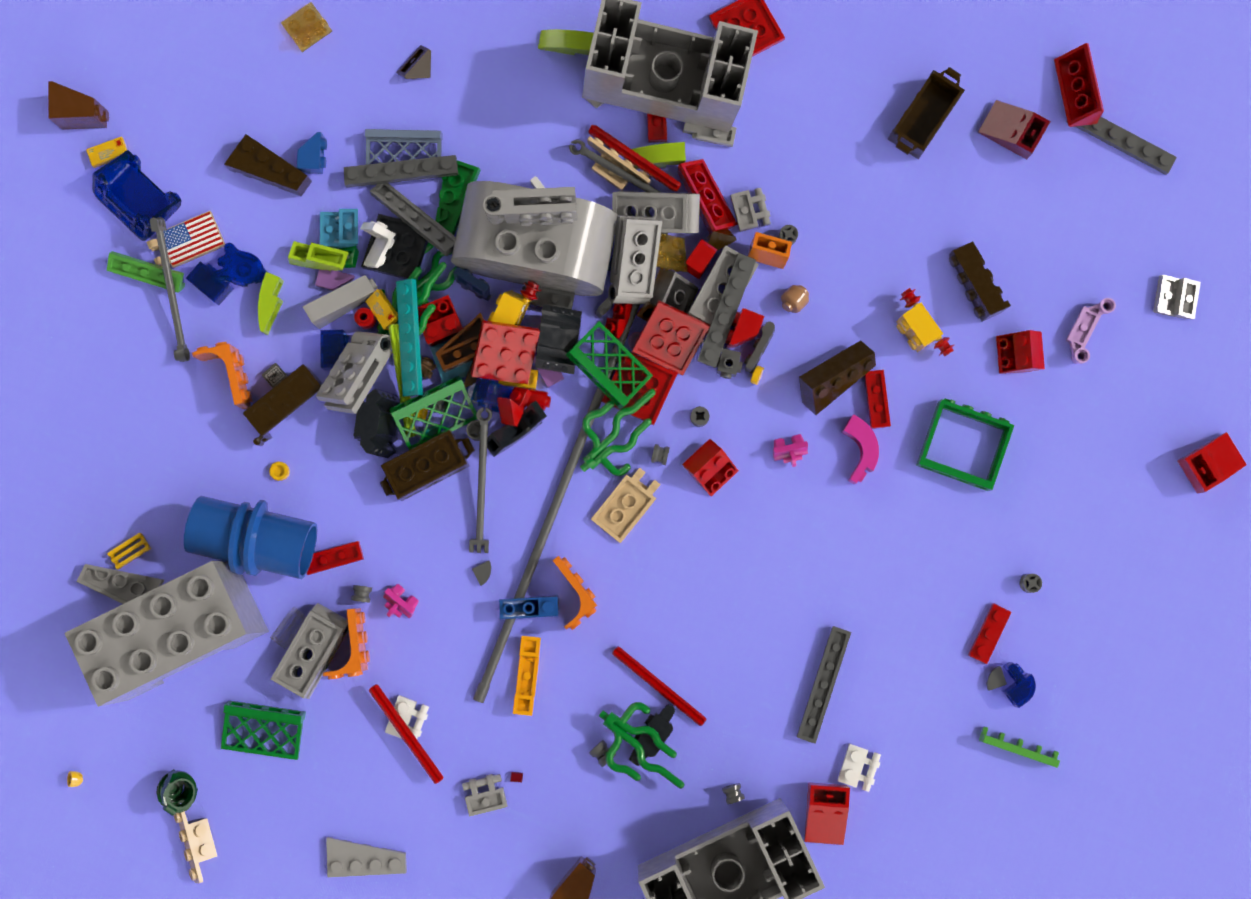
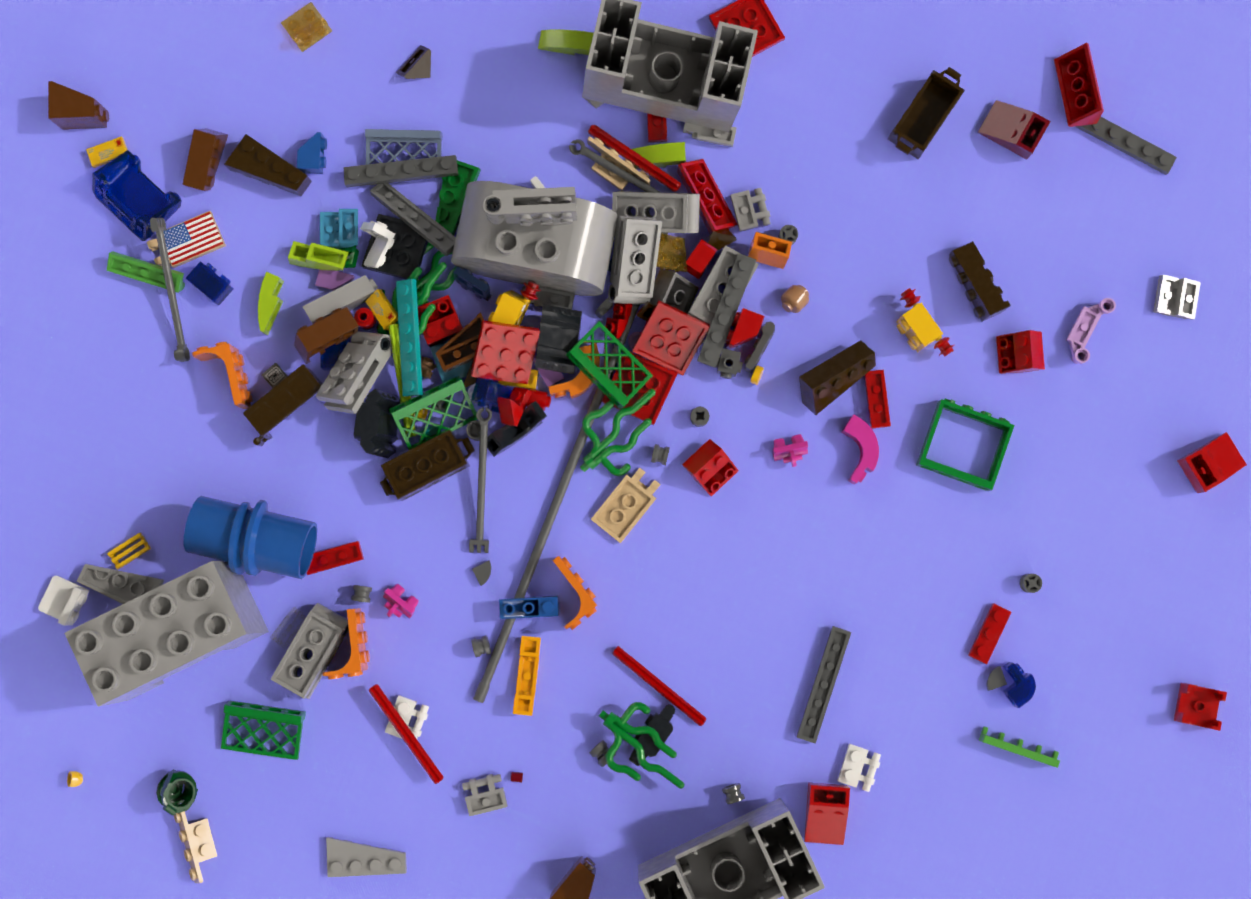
clear blue tile [211,243,267,287] -> none
yellow tile [269,461,290,481] -> none
none -> white bracket [38,576,90,626]
none -> reddish brown wedge [182,128,228,191]
none -> reddish brown wedge [294,307,359,364]
none -> dark grey wheel [471,635,491,658]
none -> orange arch [549,343,600,399]
none -> red panel [1173,682,1227,731]

